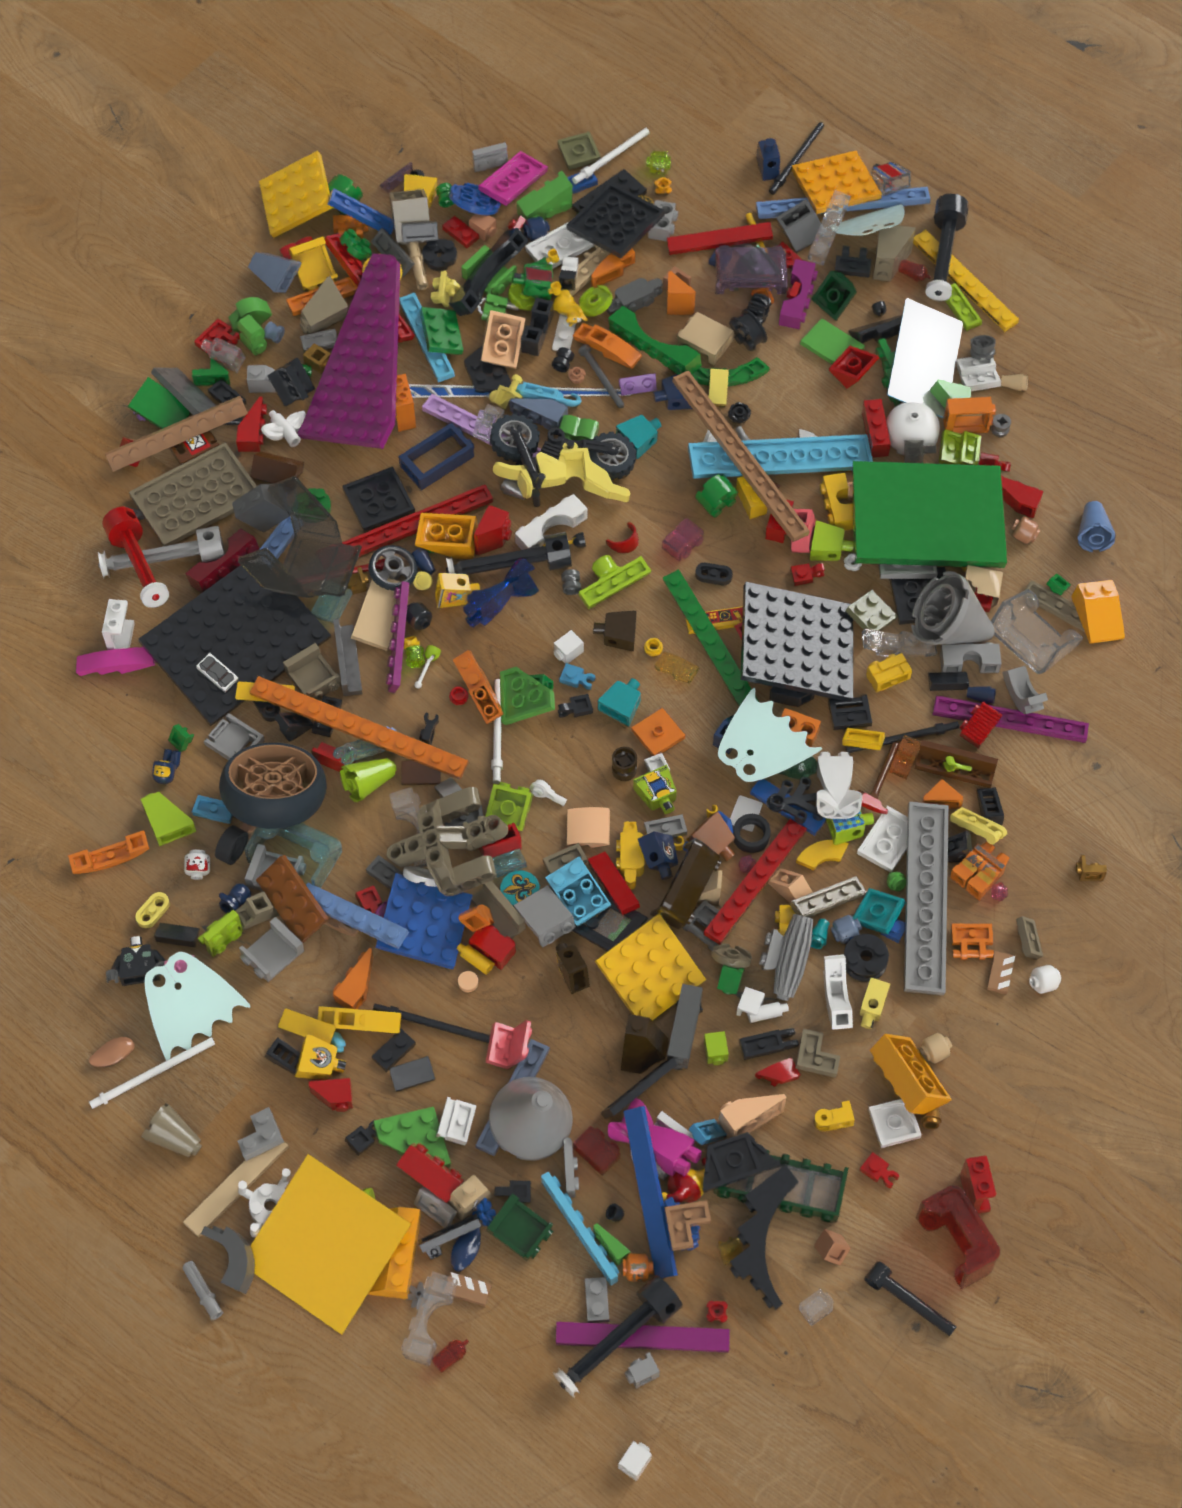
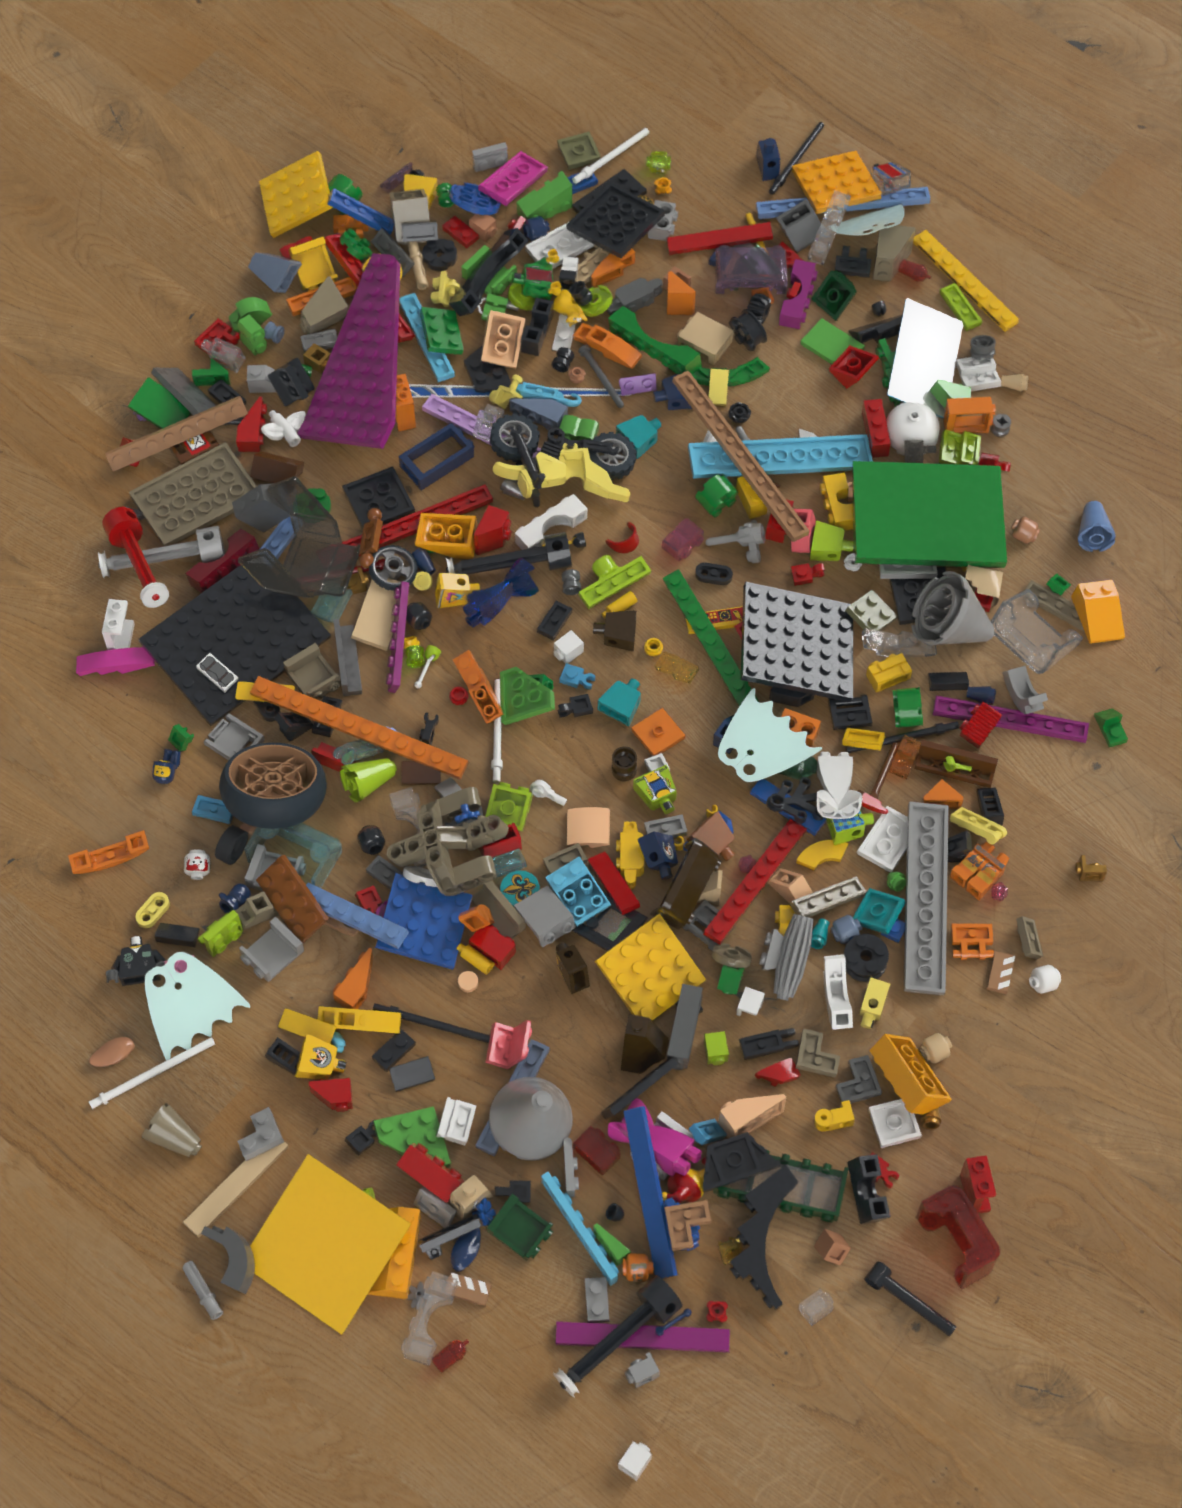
lime slope [141,792,196,846] -> none
white plate [238,1168,291,1237] -> none
white sticker [730,795,763,832] -> none
black tyre [733,813,771,853] -> none
white cylinder [747,1002,789,1023] -> none
black piece [925,193,969,301] -> none
light grey arch [940,642,1001,673] -> none
red slope [1001,475,1044,518] -> none
none -> black head [357,825,385,855]
none -> dark orange plate [359,508,383,568]
none -> blue plant [455,804,481,824]
none -> black plate [537,601,572,641]
none -> black wheel [569,281,593,306]
none -> yellow cylinder [601,591,637,619]
none -> dark blue hinge [655,1308,692,1336]
none -> light grey piece [705,520,766,563]
none -> dark grey plate [835,1055,882,1104]
none -> black arch [847,1154,891,1224]
none -> green brick [892,687,923,728]
none -> green slope [1094,708,1128,747]

